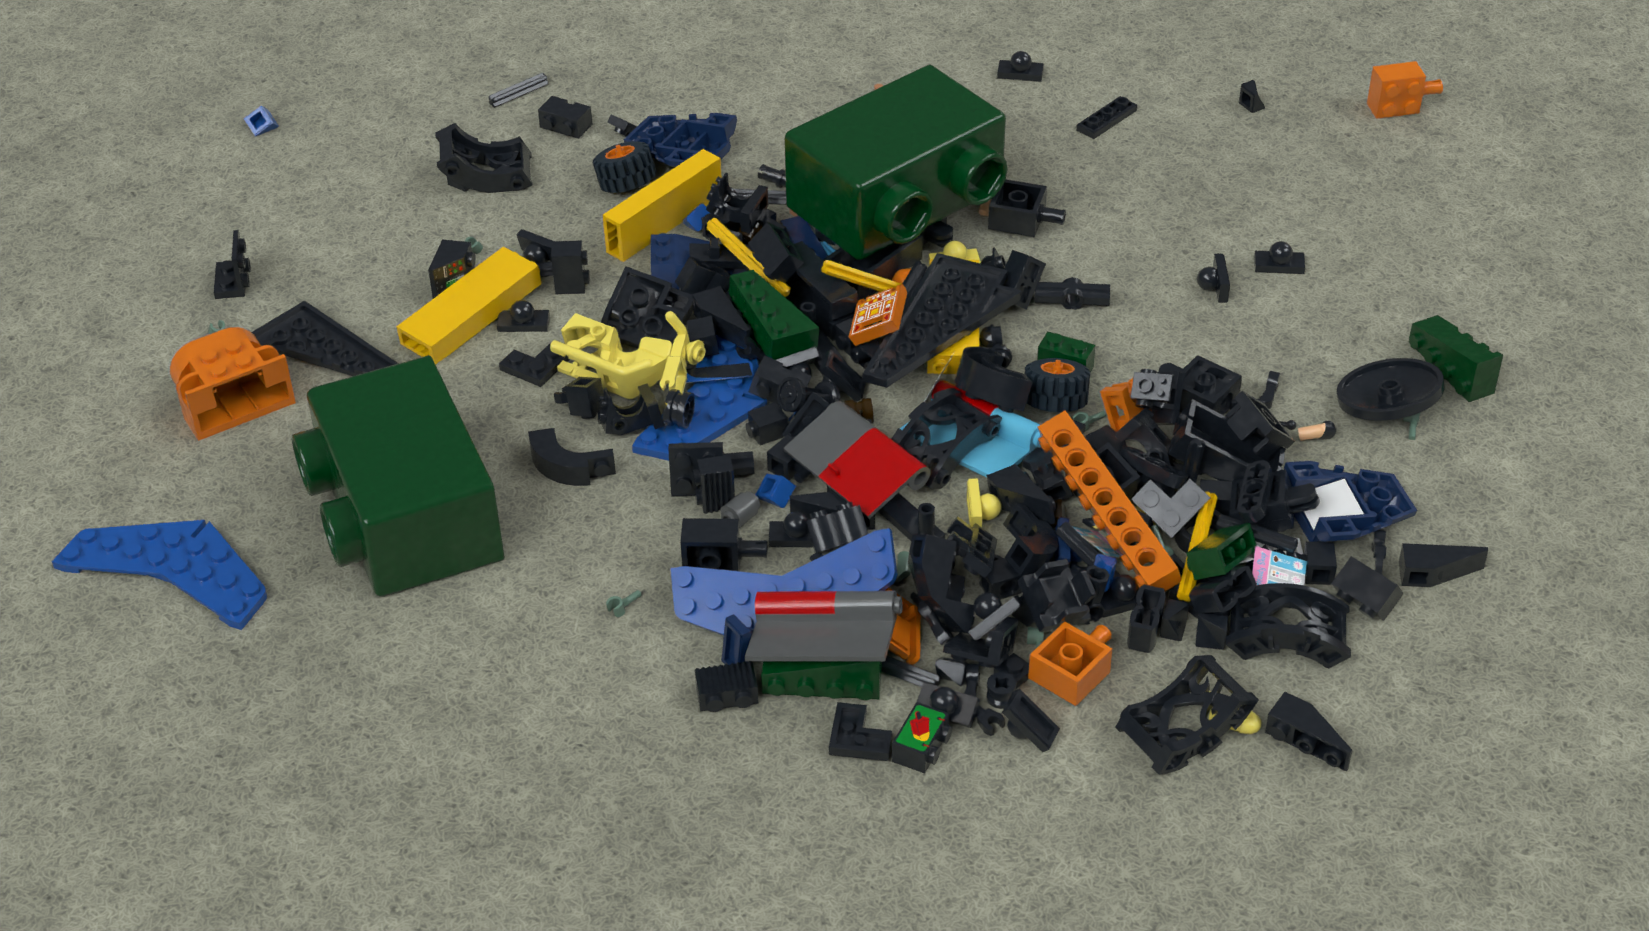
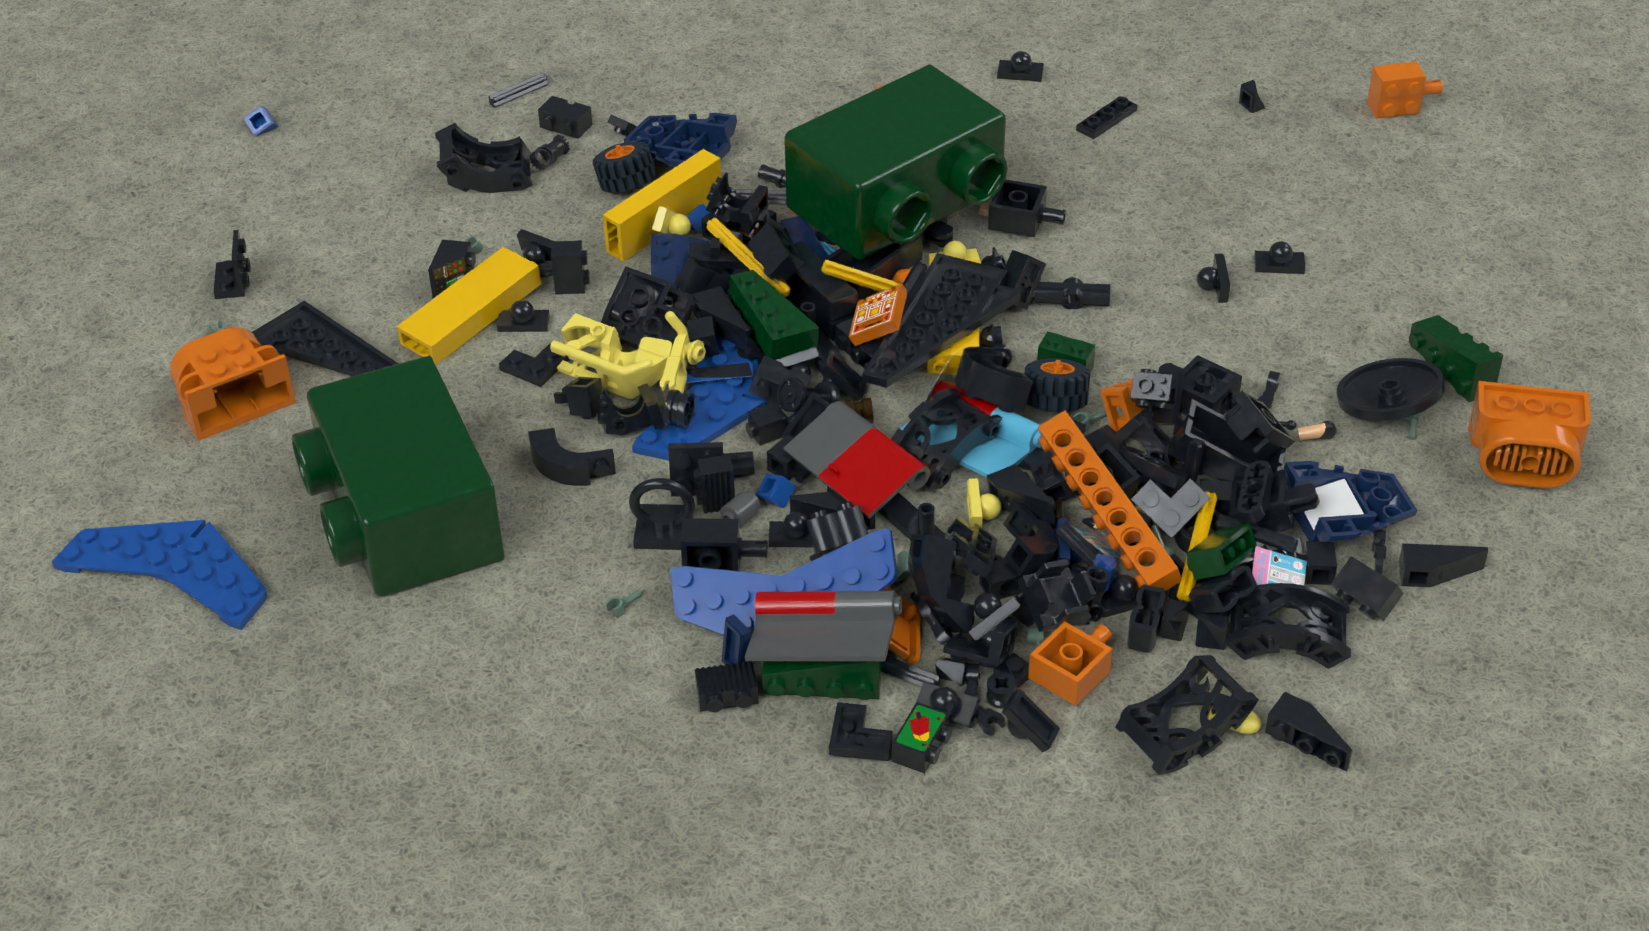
none -> black connector [530,135,570,170]
none -> black tile [629,478,695,550]
none -> light yellow tile [652,206,691,236]
none -> orange brick [1468,381,1591,489]

